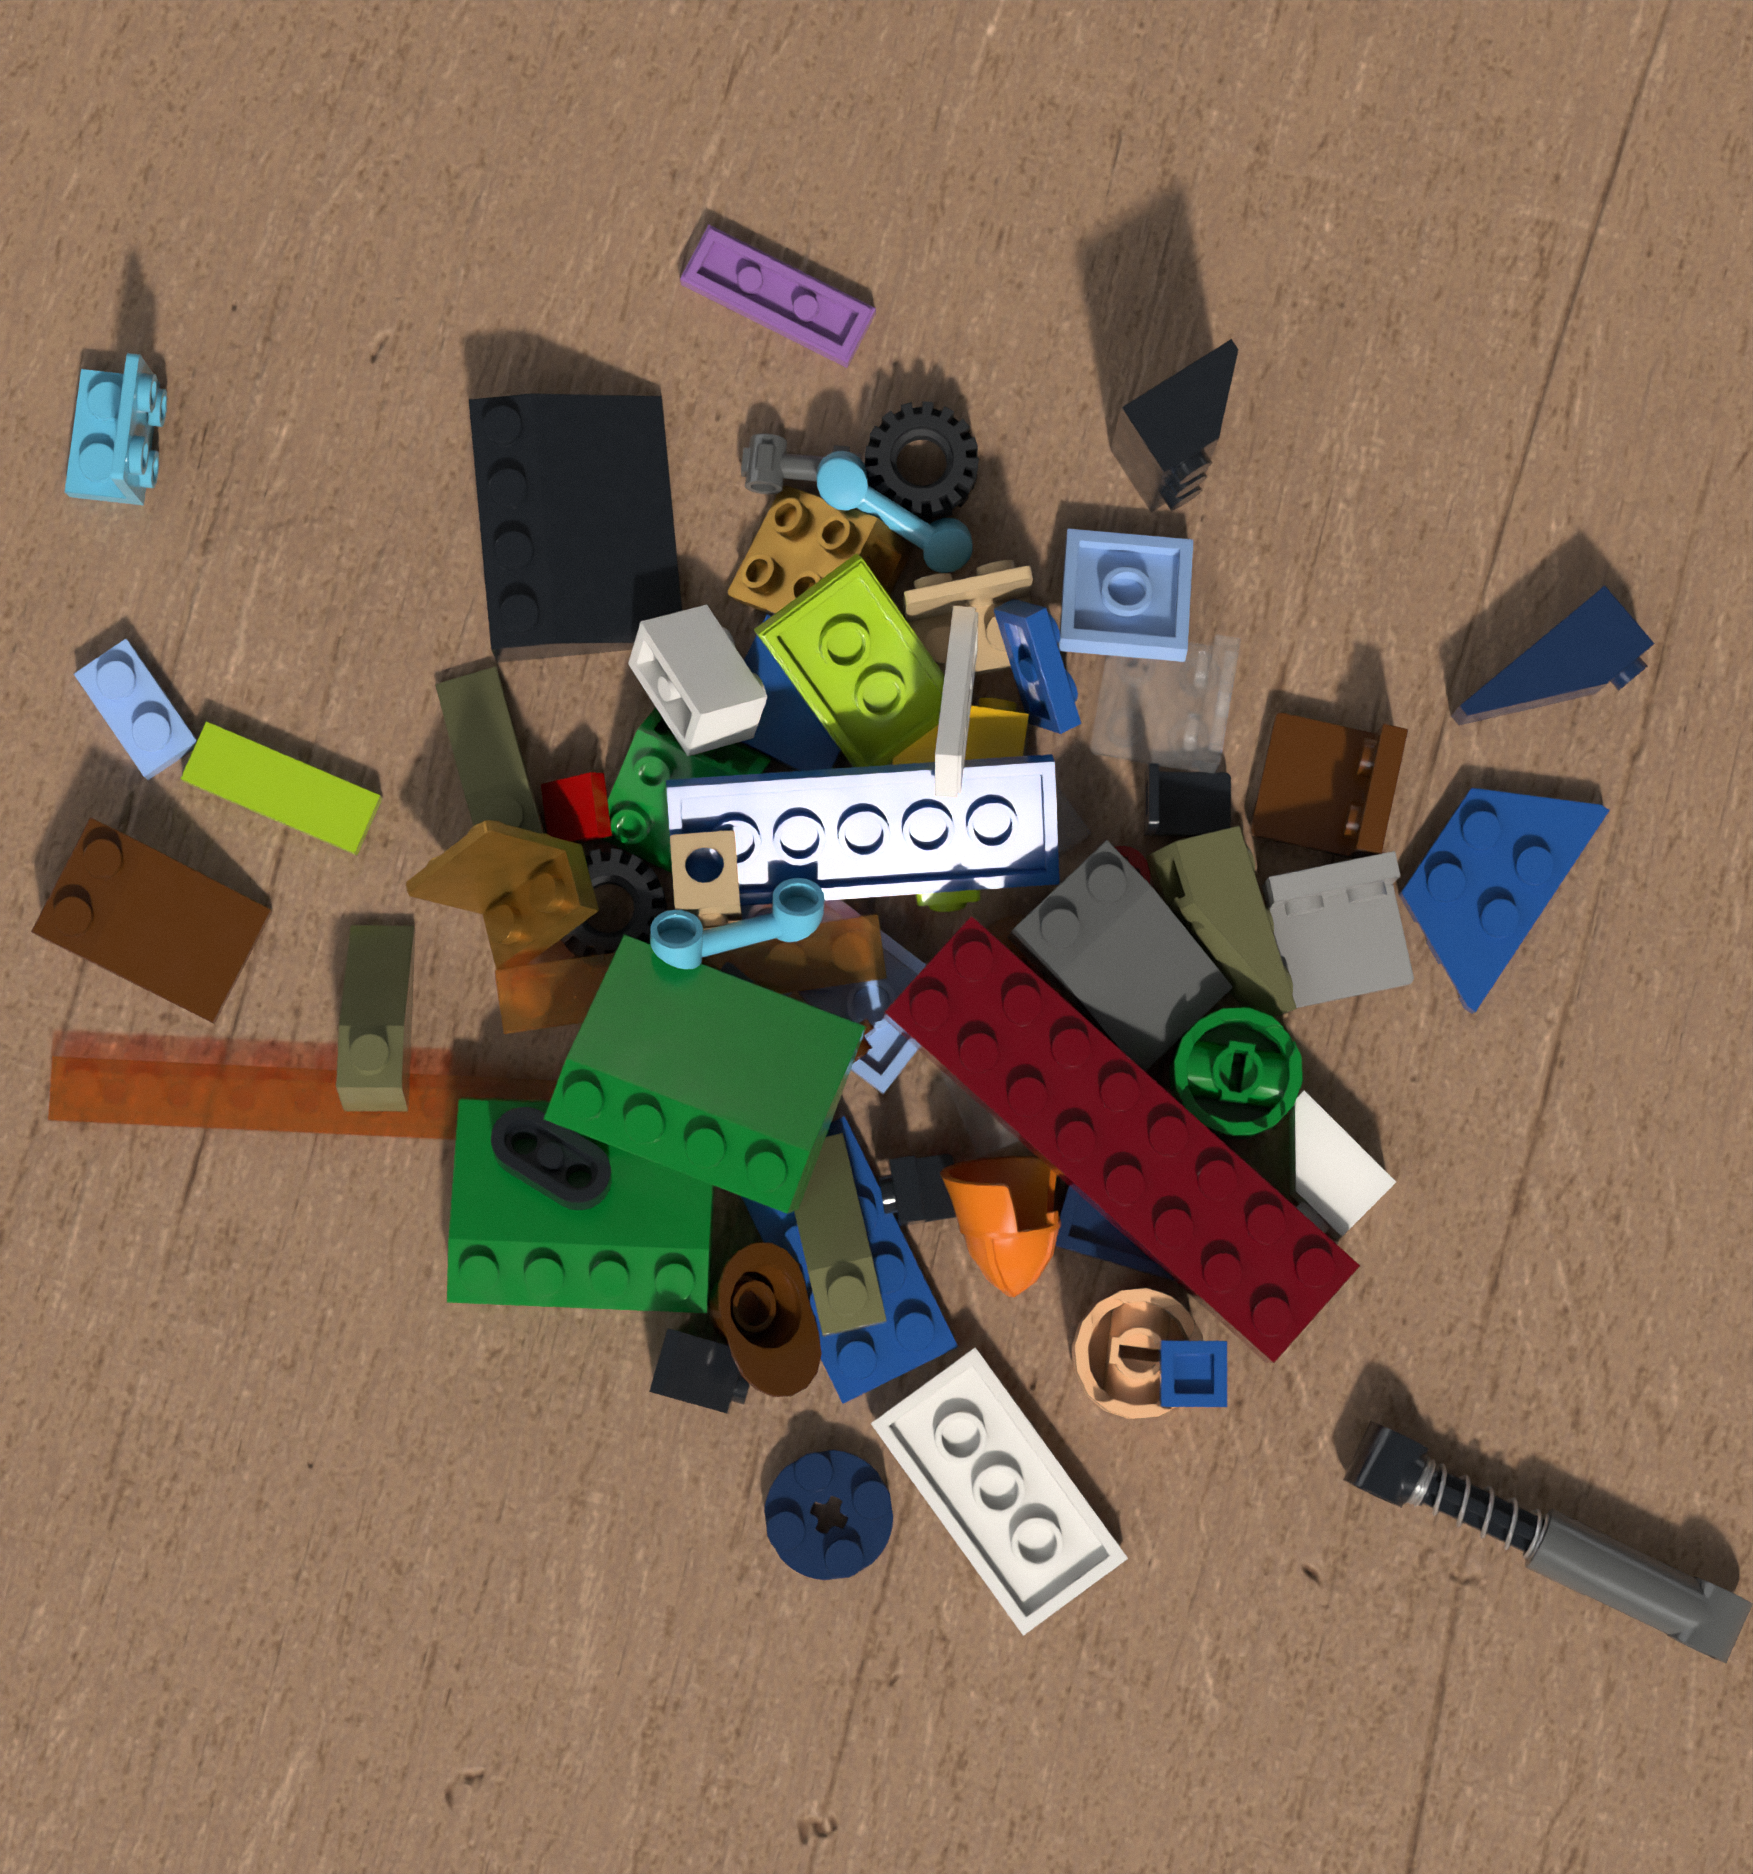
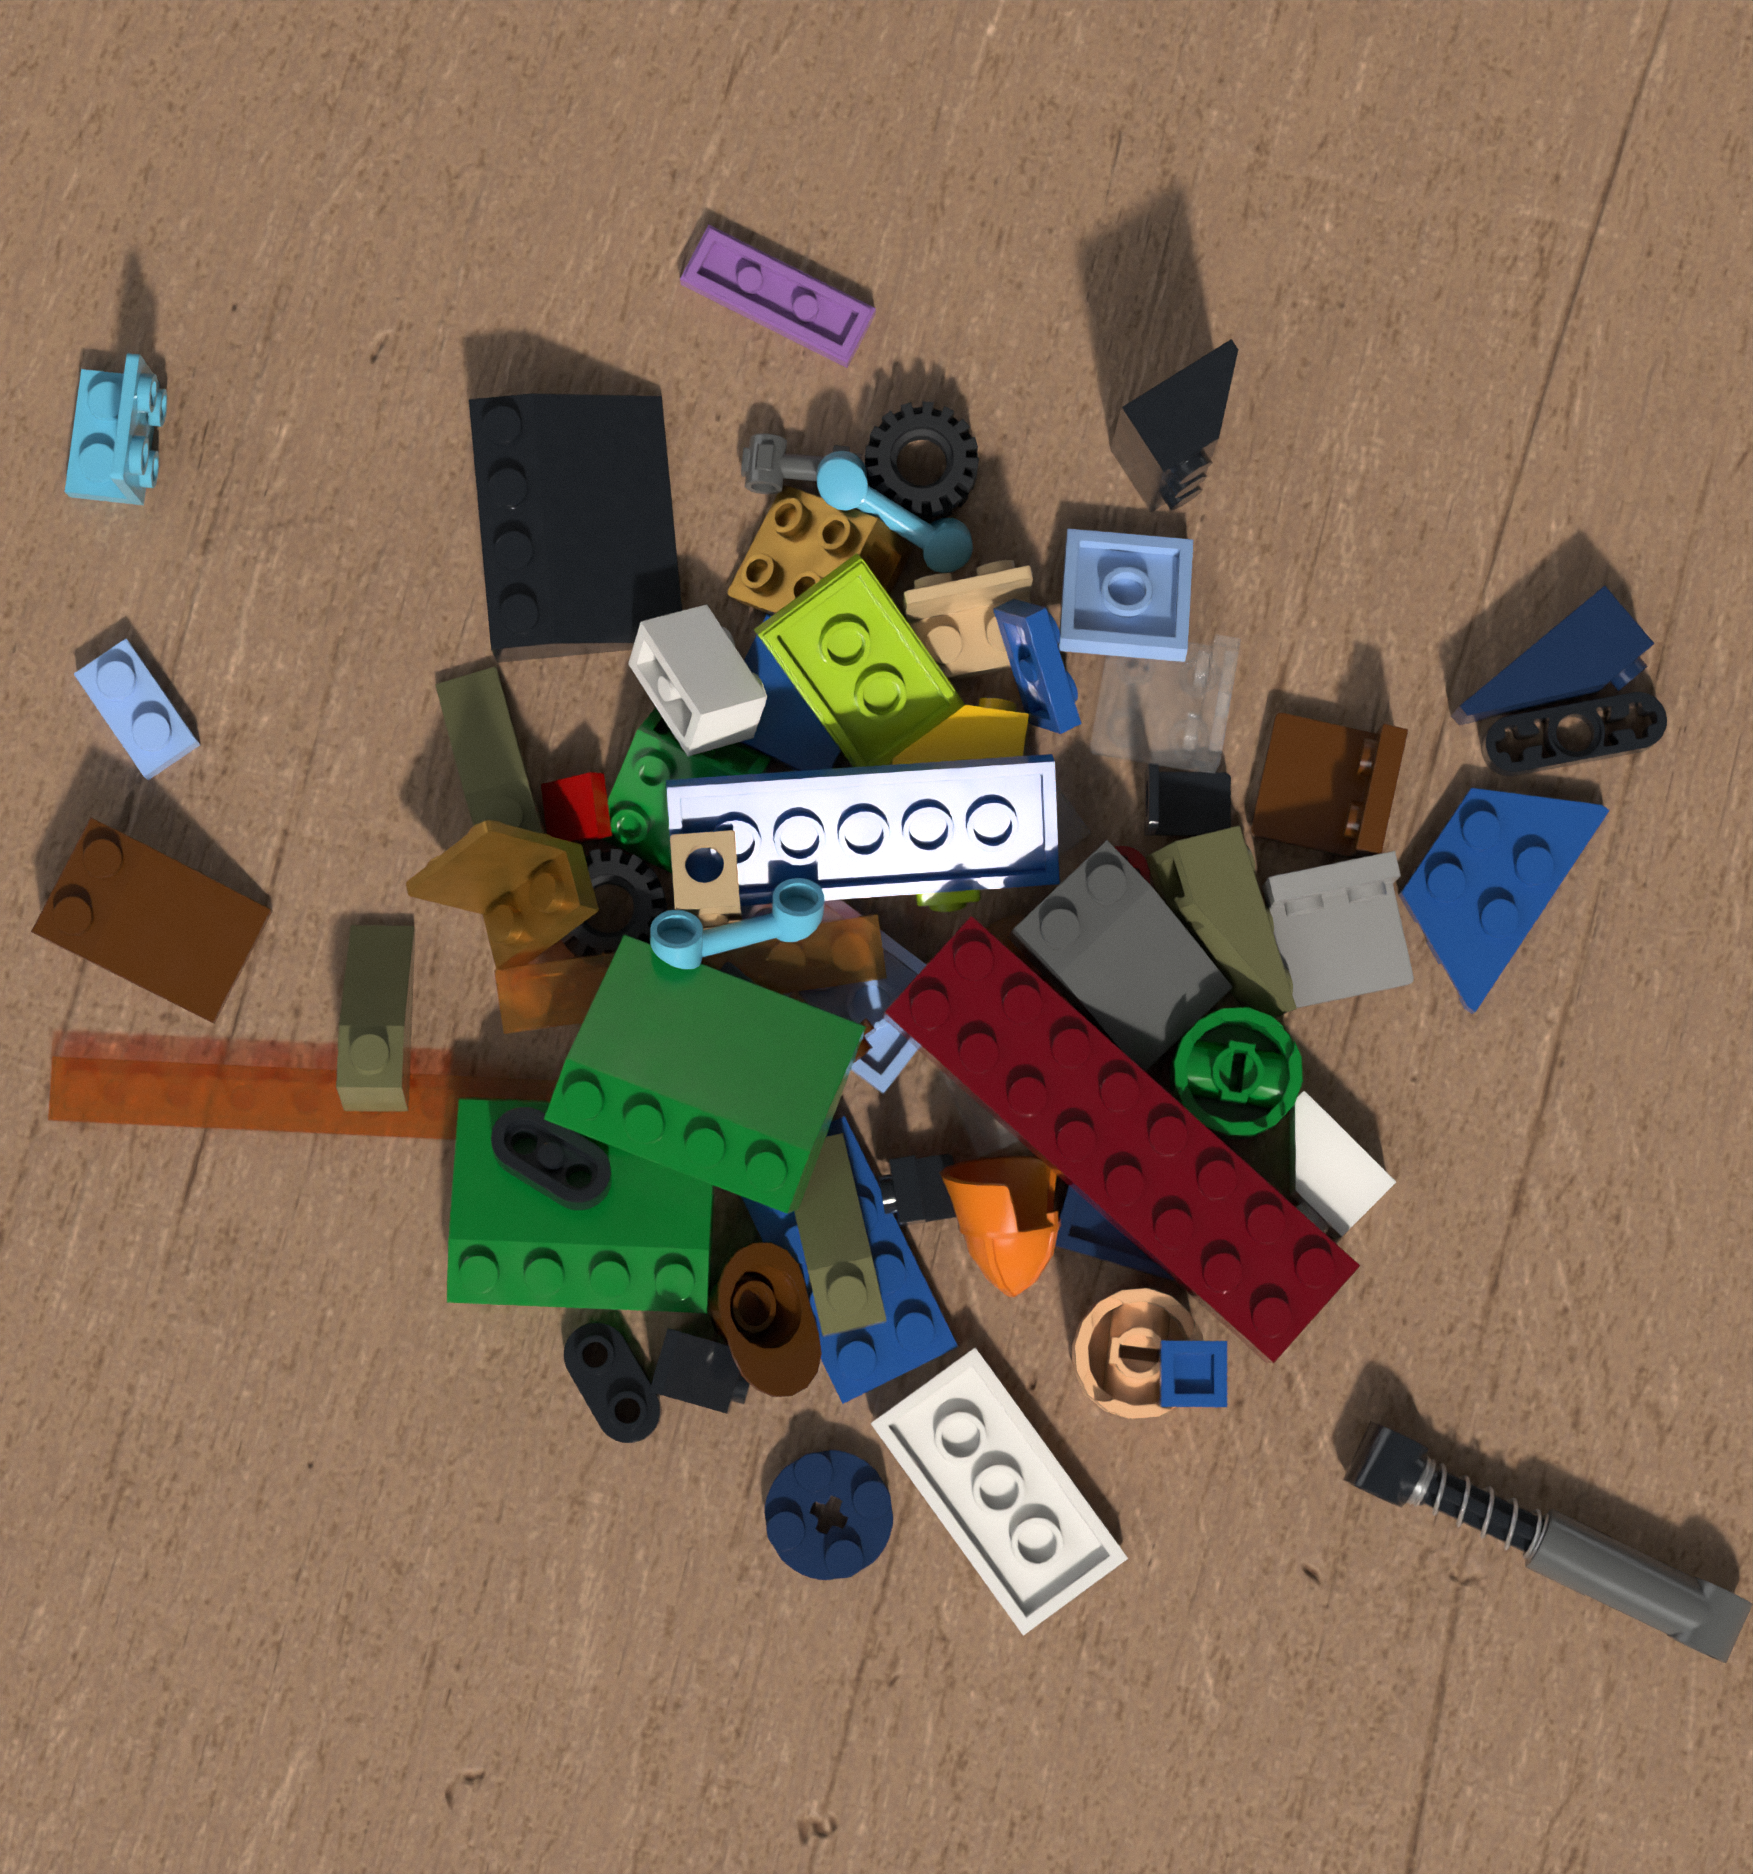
lime tile [180,721,383,856] -> none
white tile [935,606,978,797] -> none
none -> black plate [564,1322,662,1443]
none -> black beam [1481,692,1667,776]

